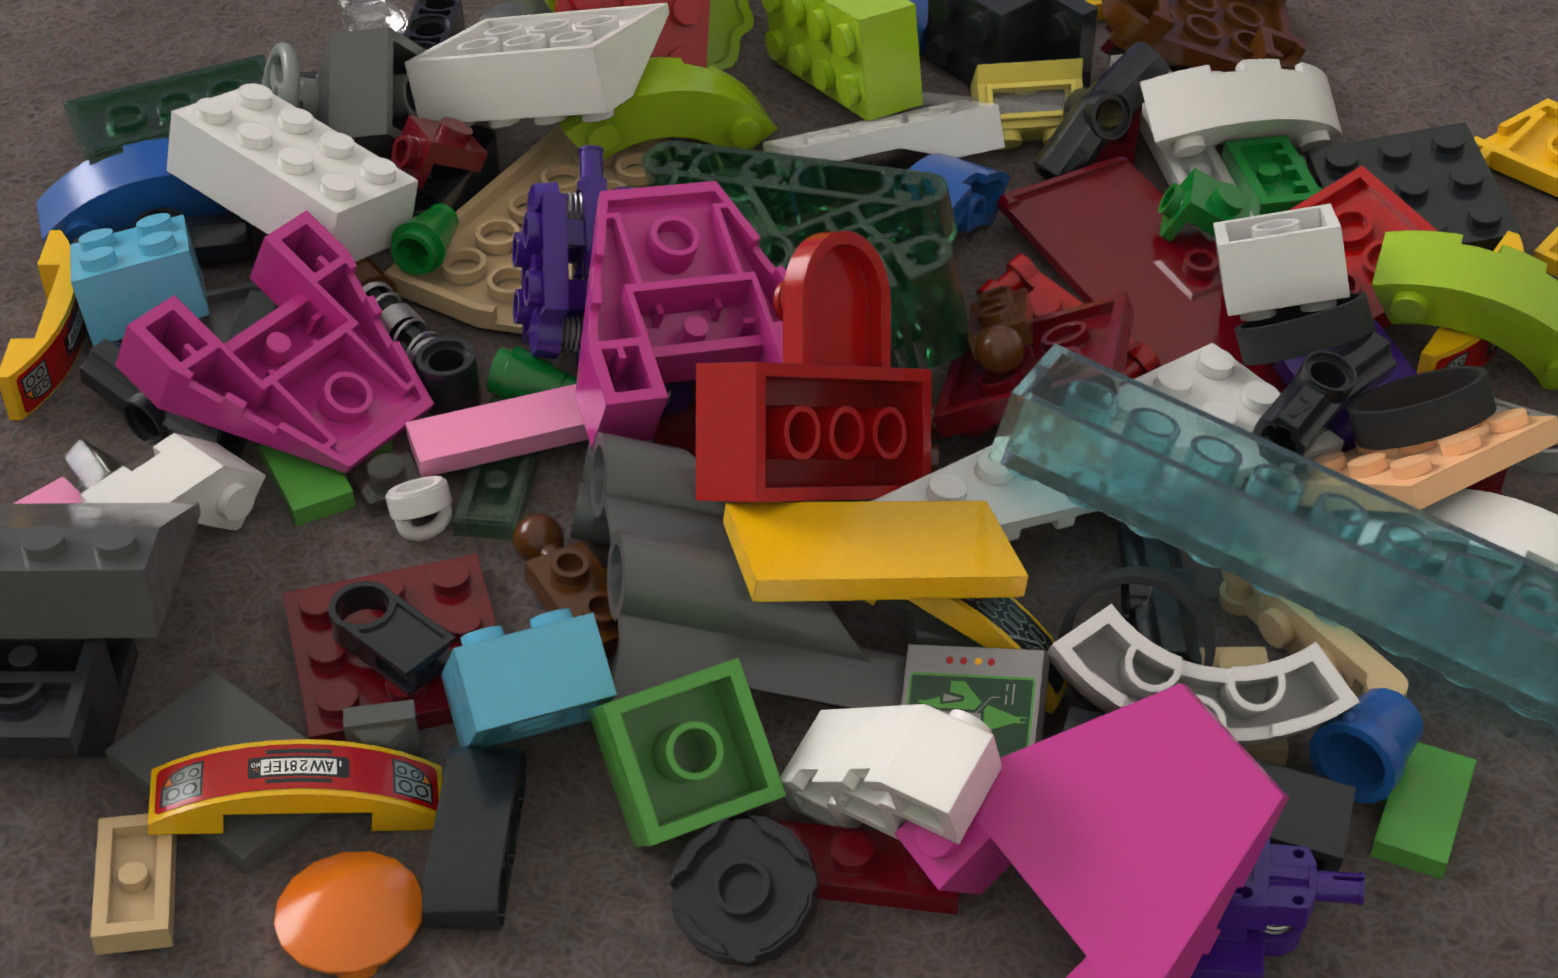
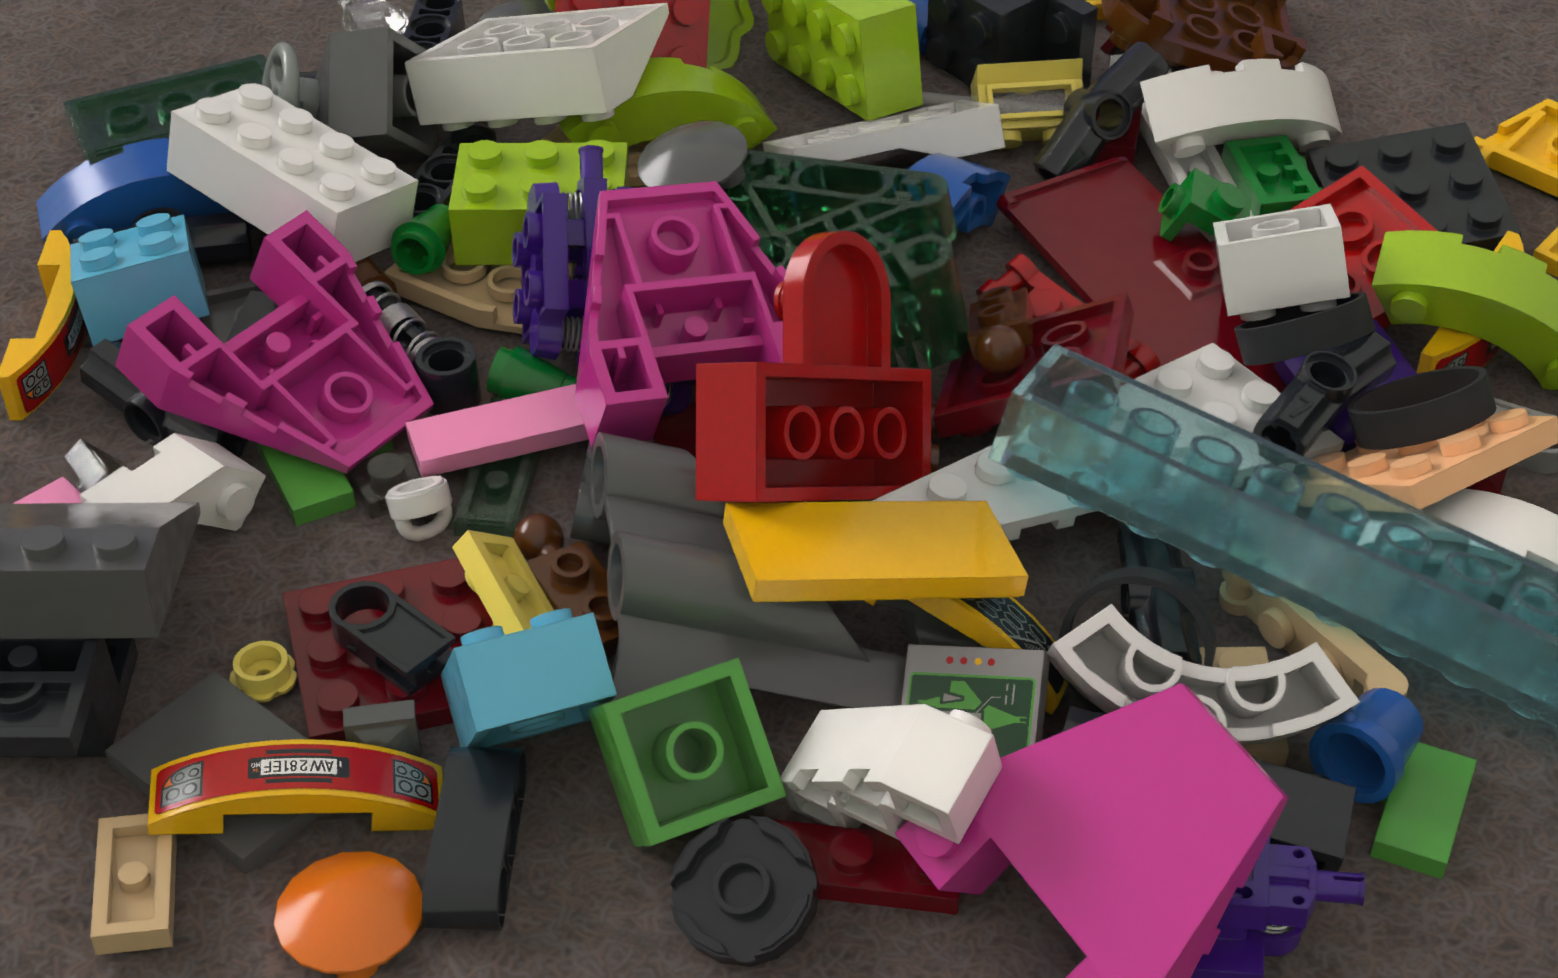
dark red bracket [390,115,488,190] -> none
none -> light yellow plate [229,641,298,703]
none -> lime brick [448,140,630,265]
none -> light yellow plate [452,530,554,635]
none -> dark grey dish [638,121,747,189]

